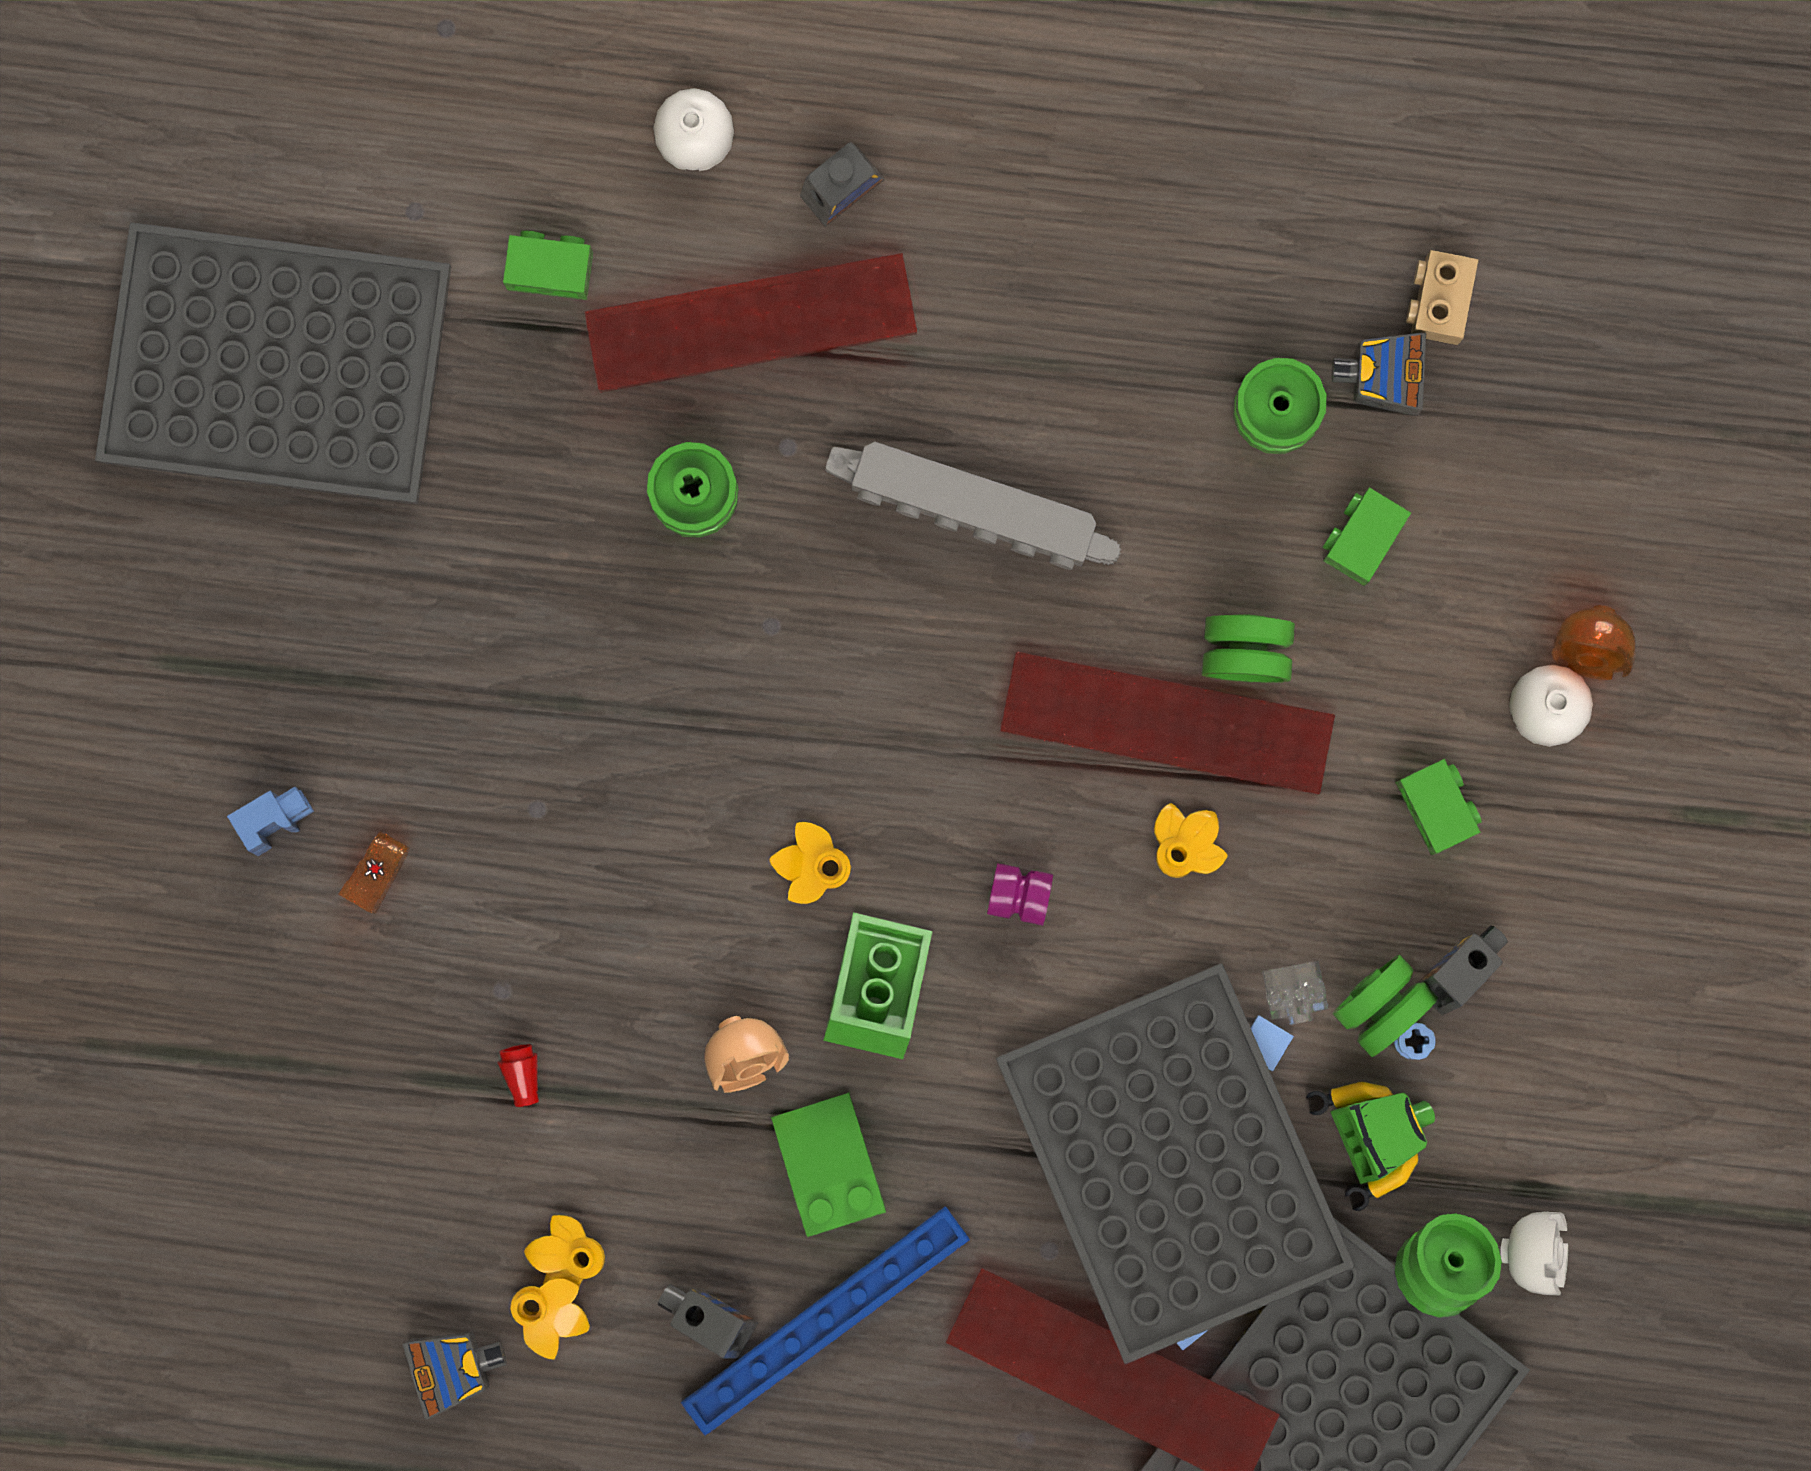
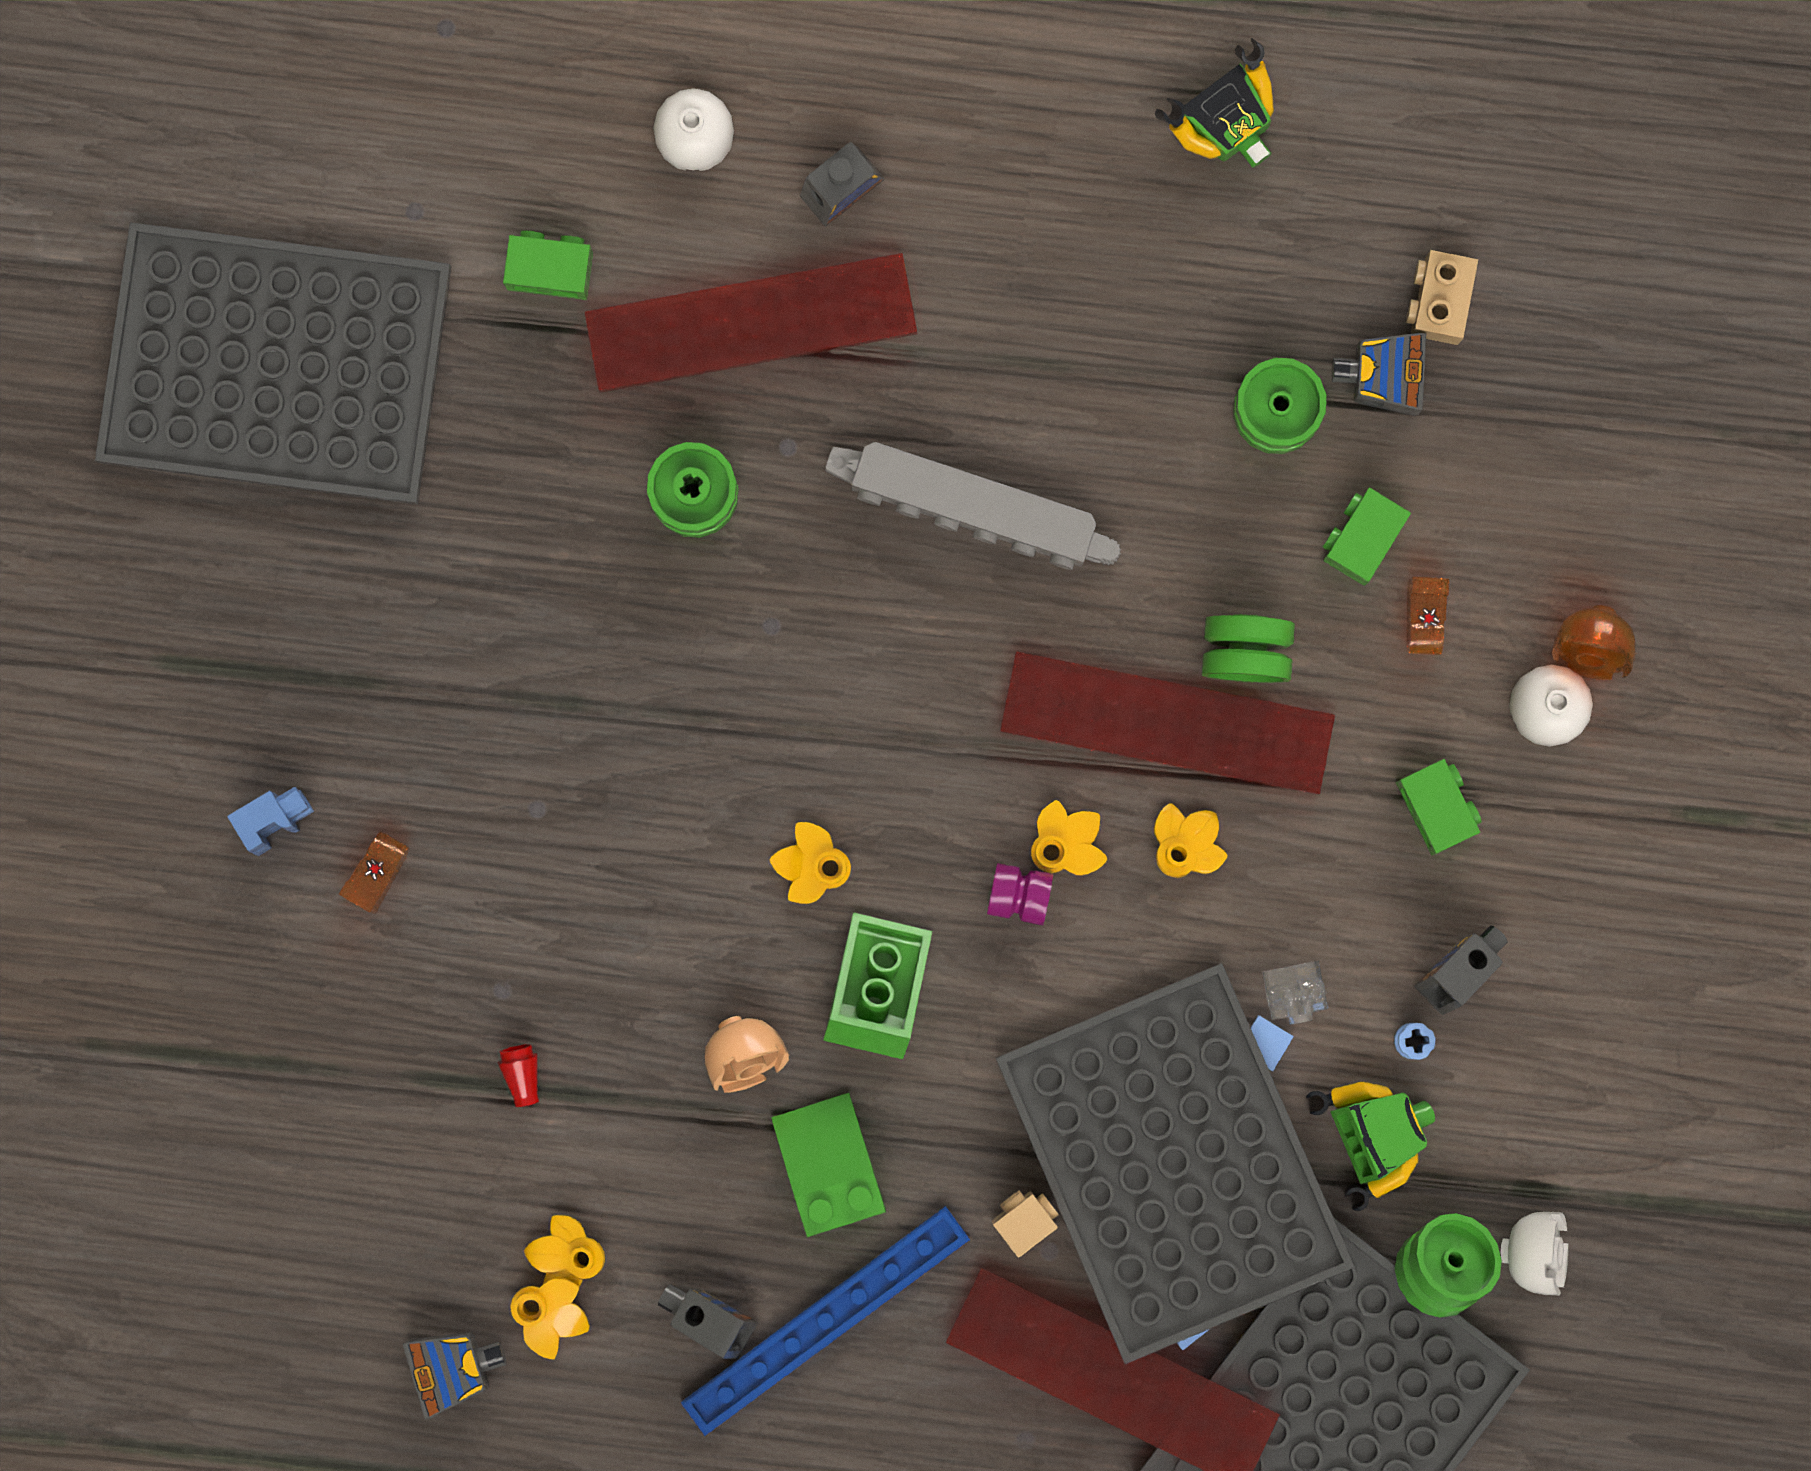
bright green wheel [1332,955,1438,1057] -> none
none -> tan brick [992,1190,1059,1258]
none -> yellow plate [1031,800,1107,876]
none -> torso [1155,38,1274,168]
none -> clear orange leg [1407,577,1449,655]

